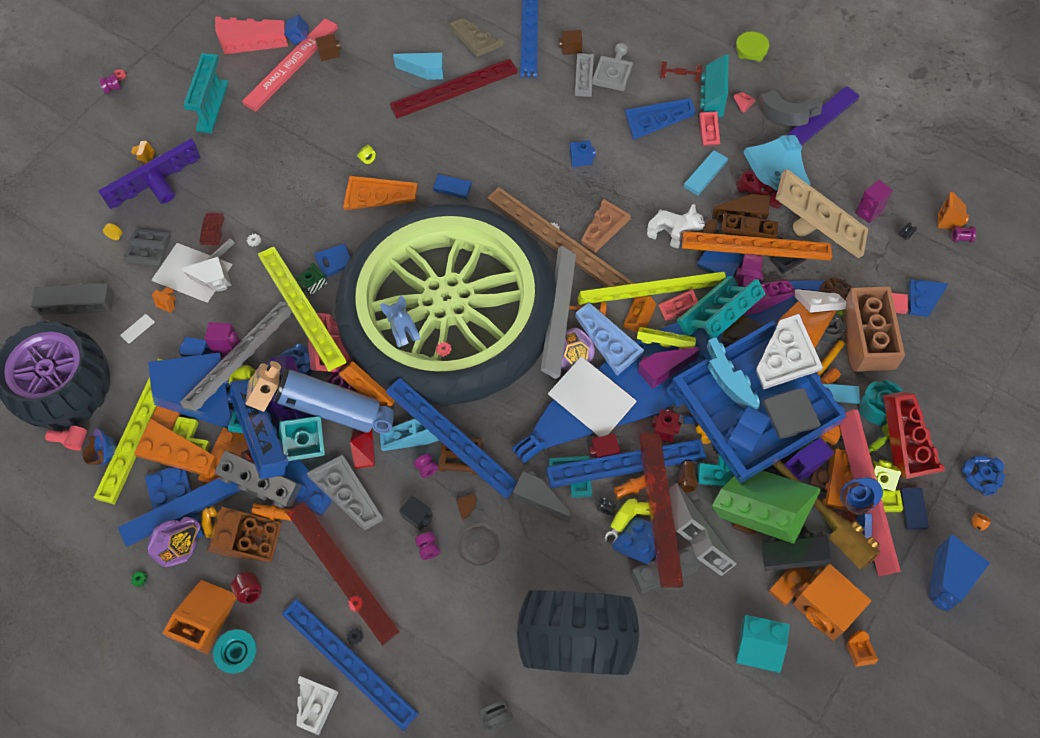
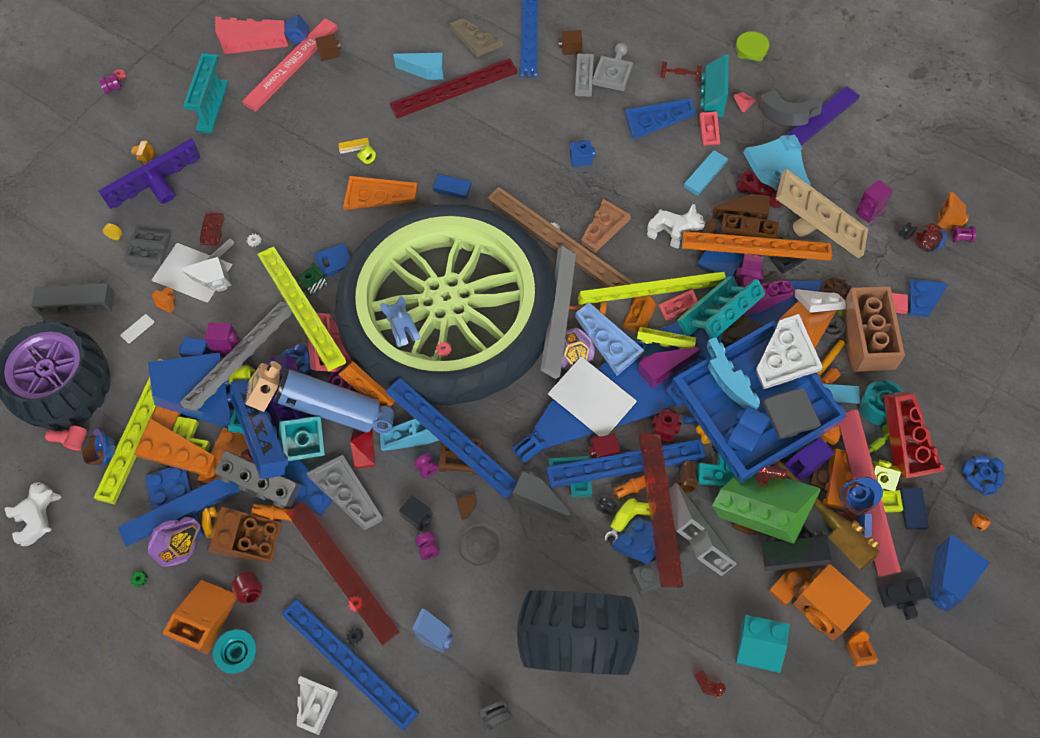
none -> white animal [5,482,61,546]
none -> yellow sticker [338,138,369,154]
none -> medium blue slope [412,608,453,653]
none -> clear red arm [694,670,726,697]
none -> clear red arm [756,466,787,486]
none -> black hinge [877,577,928,620]
none -> clear red piece [915,223,946,252]

